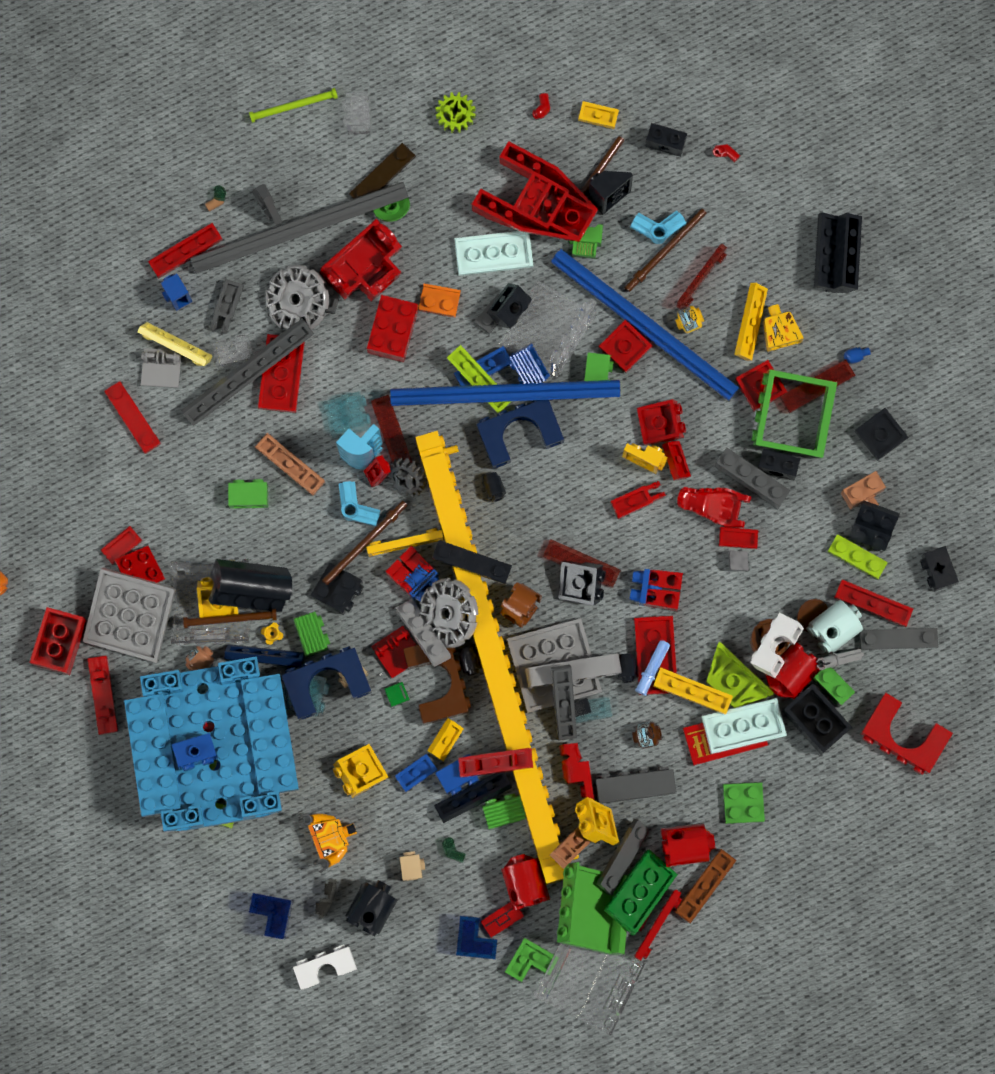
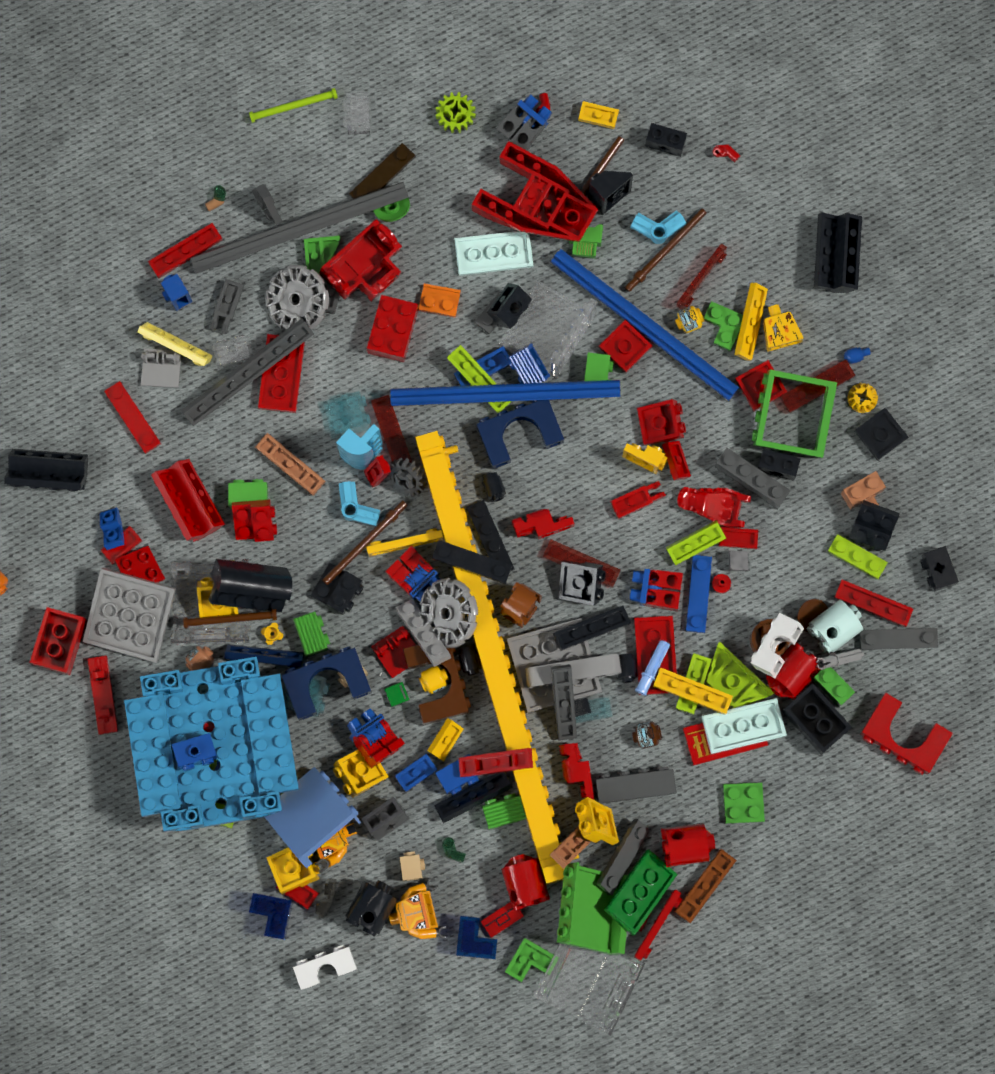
none -> black brick [4,449,88,492]
none -> blue slope [100,507,125,550]
none -> red brick [151,459,225,542]
none -> red plate [232,499,278,542]
none -> medium blue panel [265,767,361,868]
none -> yellow plate [266,847,320,894]
none -> red tile [276,885,319,910]
none -> bright green wing [304,236,340,276]
none -> hips [347,708,405,769]
none -> flat silver brick [362,797,410,841]
none -> light orange torso [389,878,448,939]
none -> yellow head [419,666,448,694]
none -> black plate [466,500,515,572]
none -> dark grey hips [496,94,552,151]
none -> red plate [512,509,575,540]
none -> black plate [553,605,631,651]
none -> lime plate [666,520,726,565]
none -> lime plate [675,653,712,715]
none -> blue plate [686,555,712,633]
none -> bright green plate [704,301,743,351]
none -> red tile [712,574,731,594]
none -> yellow gear [847,383,878,413]

